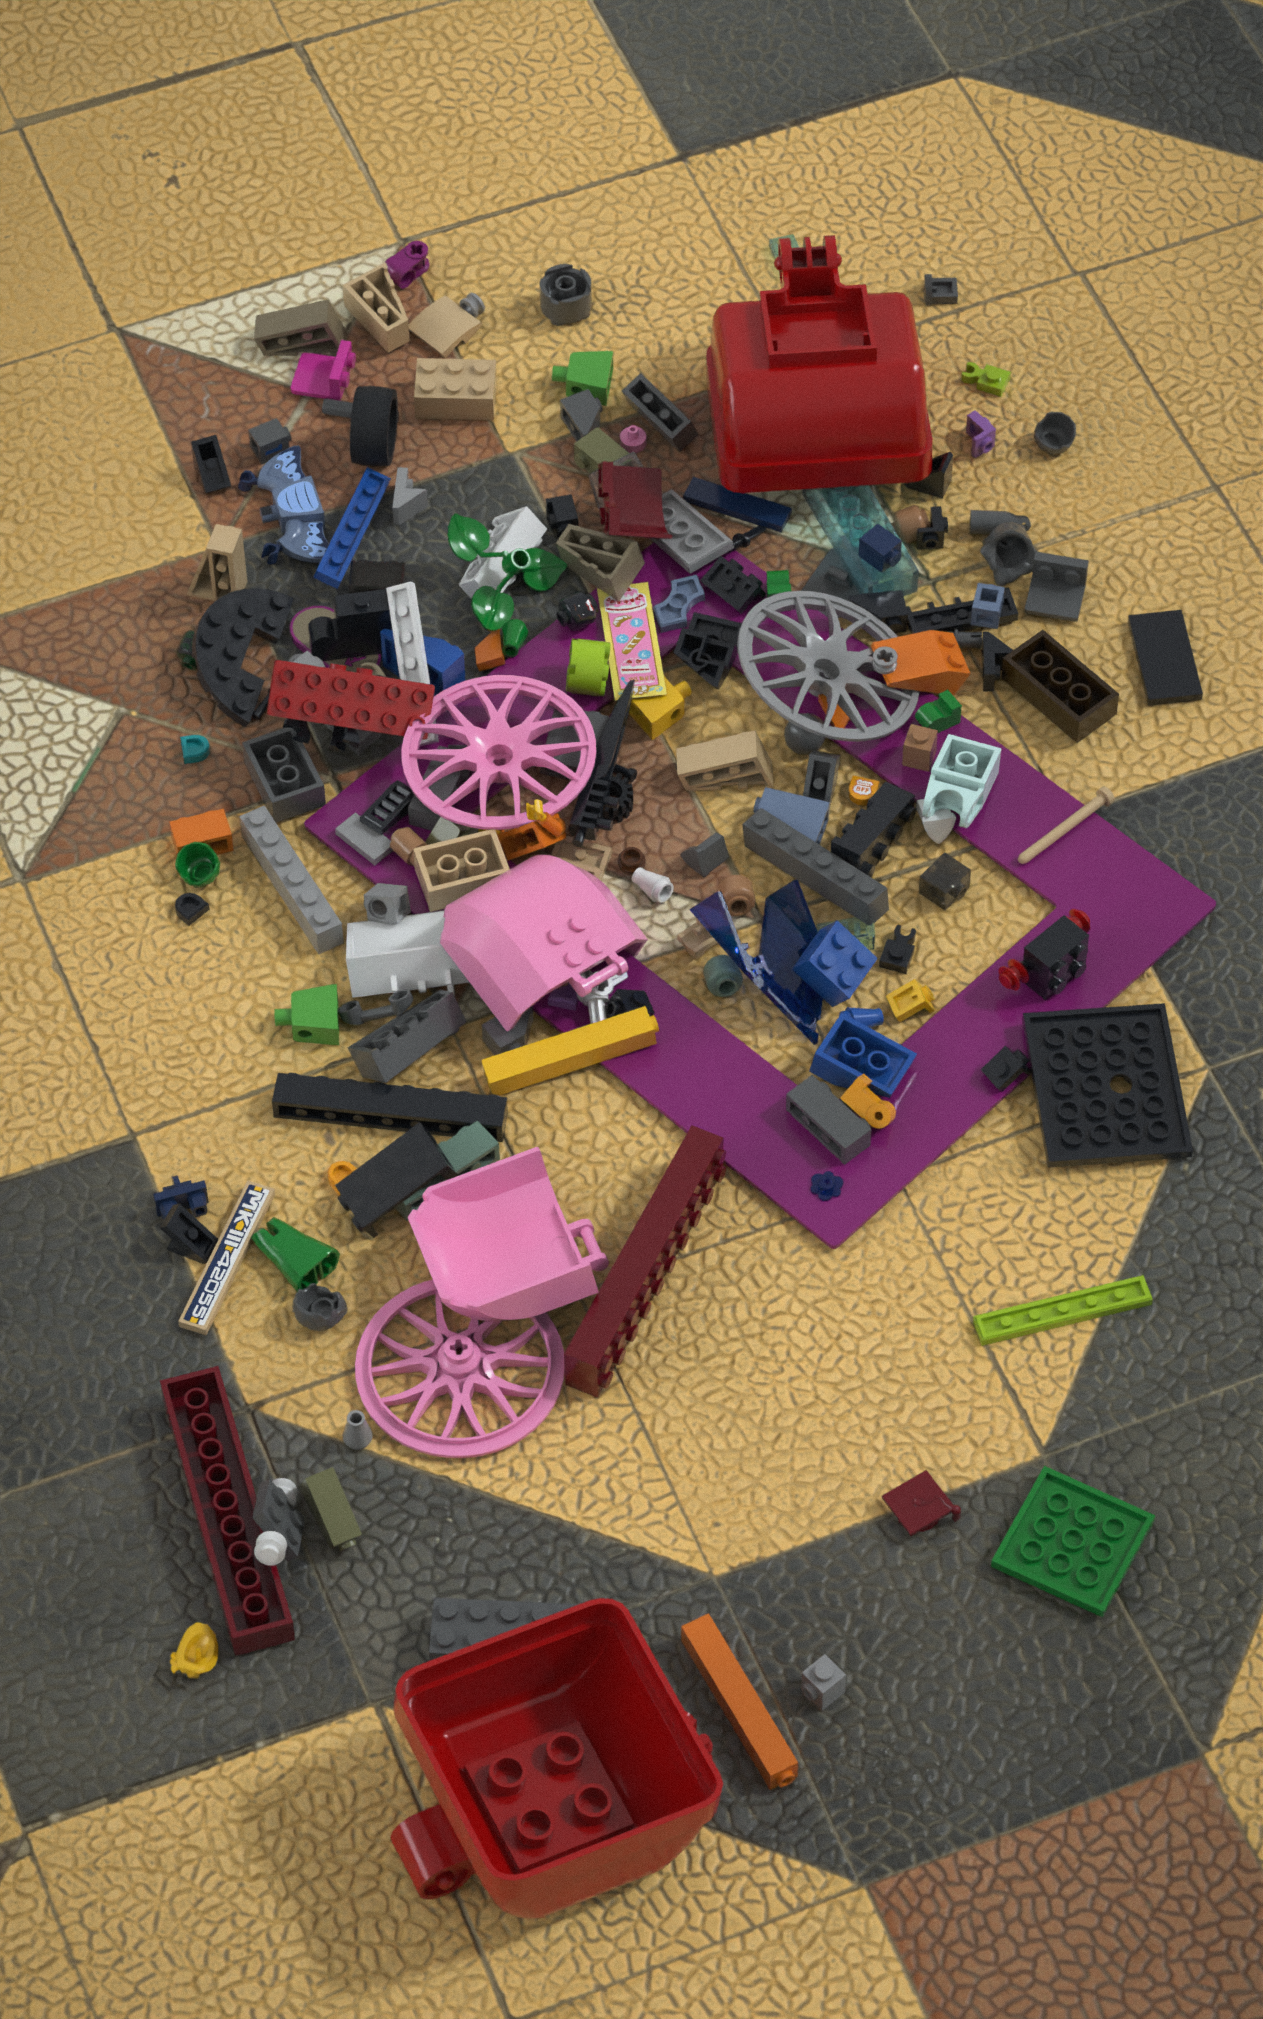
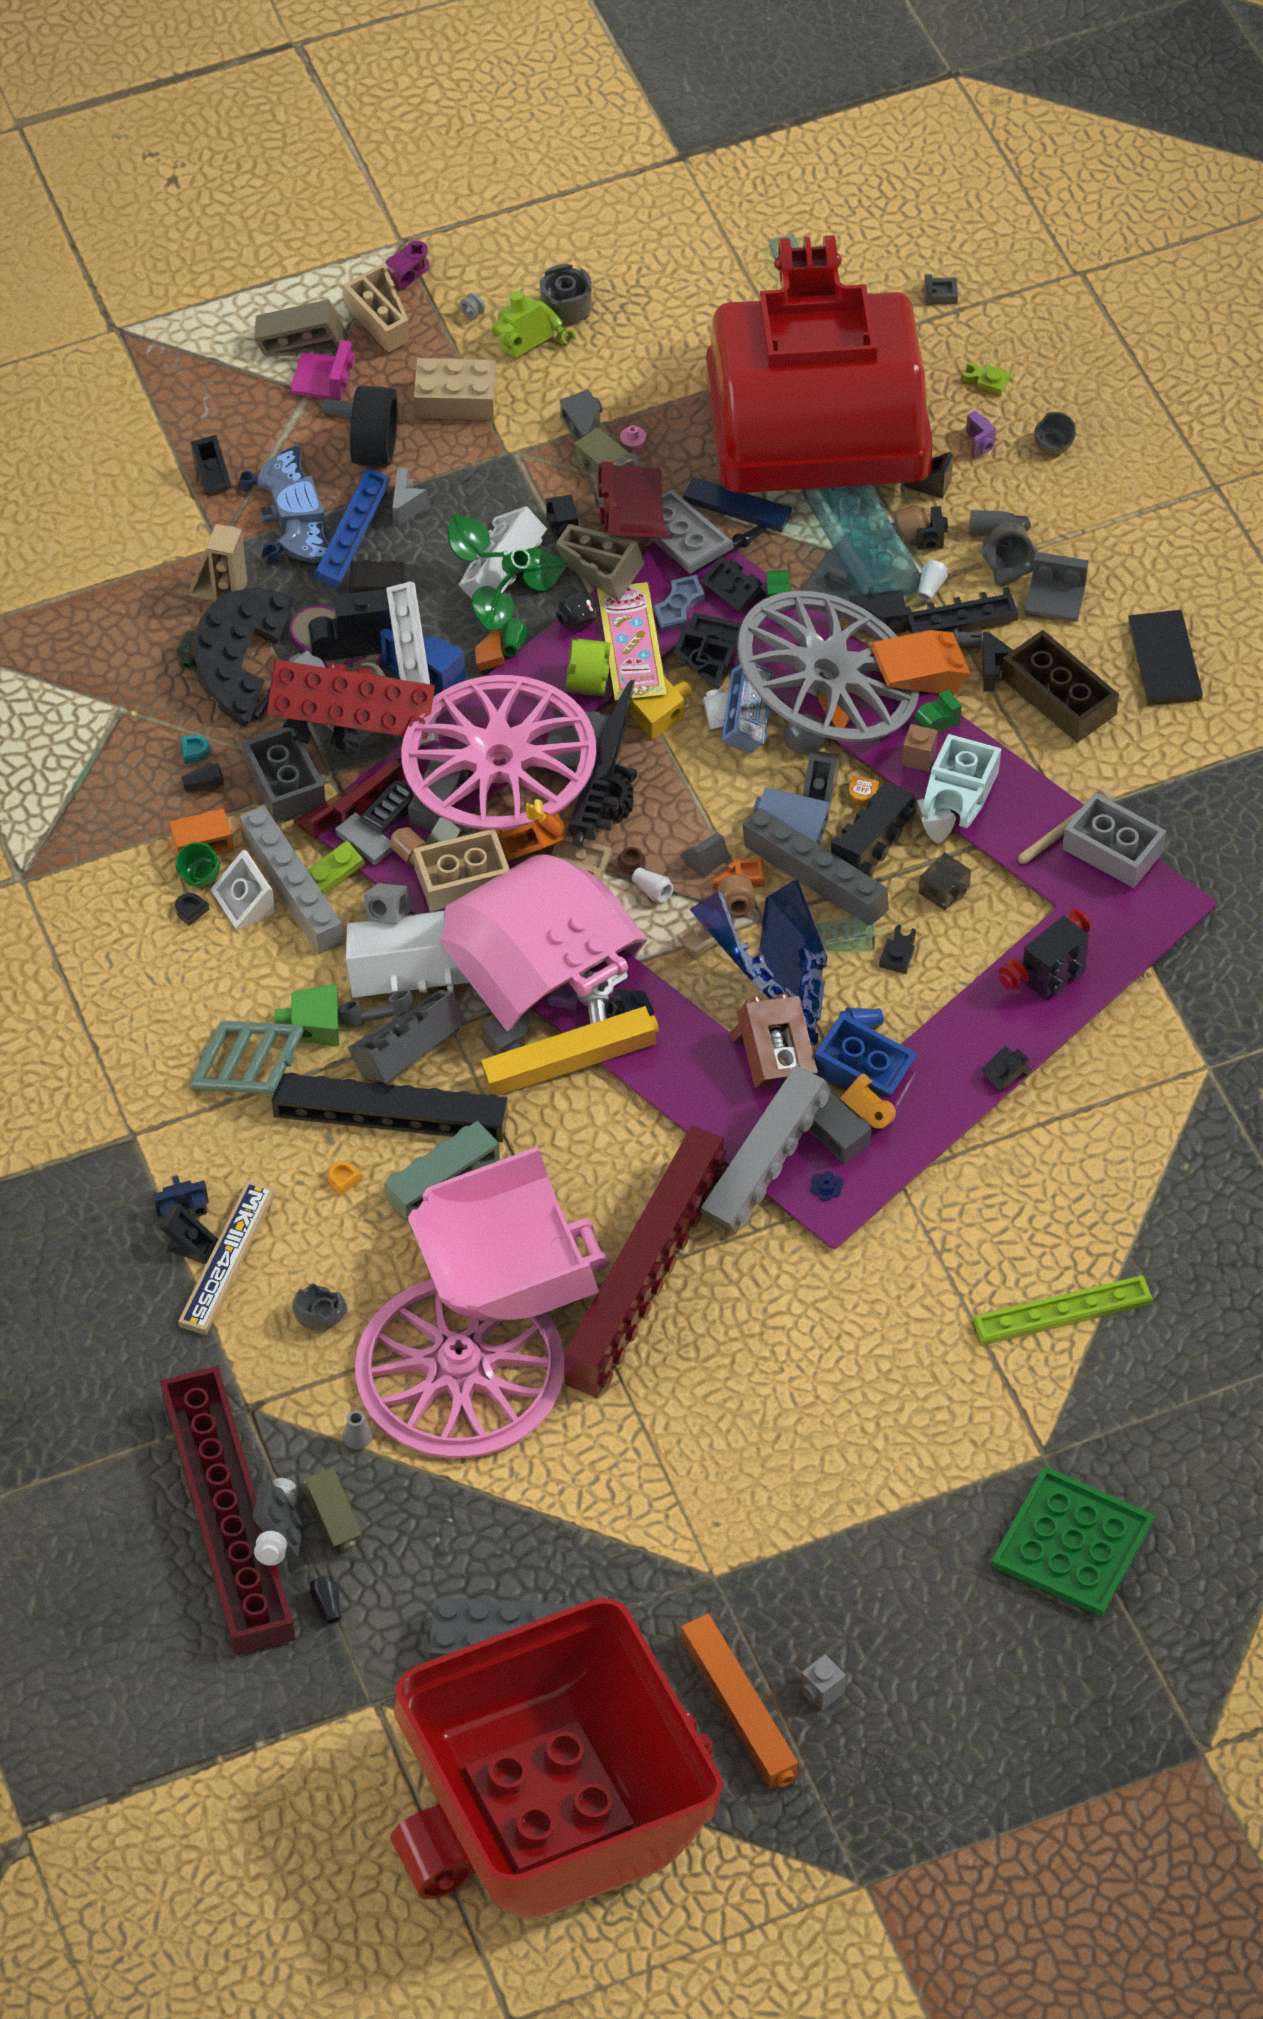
yellow hat [170,1622,218,1679] -> none
dark grey brick [248,418,292,464] -> none
green piece [251,1217,340,1292] -> none
black panel [335,1122,458,1238] -> none
tan slope [409,295,483,359] -> none
bright green torso [552,351,613,406] -> none
dark grey brick [622,373,699,452] -> none
tan wedge [676,730,774,791] -> none
sand green head [703,955,743,997] -> none
blue brick [792,921,878,1007] -> none
dark blue brick [858,524,902,573] -> none
light grey bush [872,646,898,674] -> none
dark red hat [882,1470,961,1536] -> none
yellow bracket [886,979,935,1022] -> none
sand blue brick [971,583,1005,629] -> none
black plate [1022,1003,1193,1167] -> none
none -> black cone [181,762,224,792]
none -> sand green bar [190,1021,304,1094]
none -> white slope [210,850,275,930]
none -> dark red wedge [294,757,419,839]
none -> lime plate [307,840,365,895]
none -> black cone [309,1576,342,1624]
none -> lime torso [492,291,576,358]
none -> white bracket [701,689,728,730]
none -> light grey brick [701,1065,830,1234]
none -> orange tile [713,858,765,890]
none -> medium blue brick [721,664,774,753]
none -> brick [730,994,818,1088]
none -> white cone [916,560,948,602]
none -> light grey brick [1063,792,1166,888]

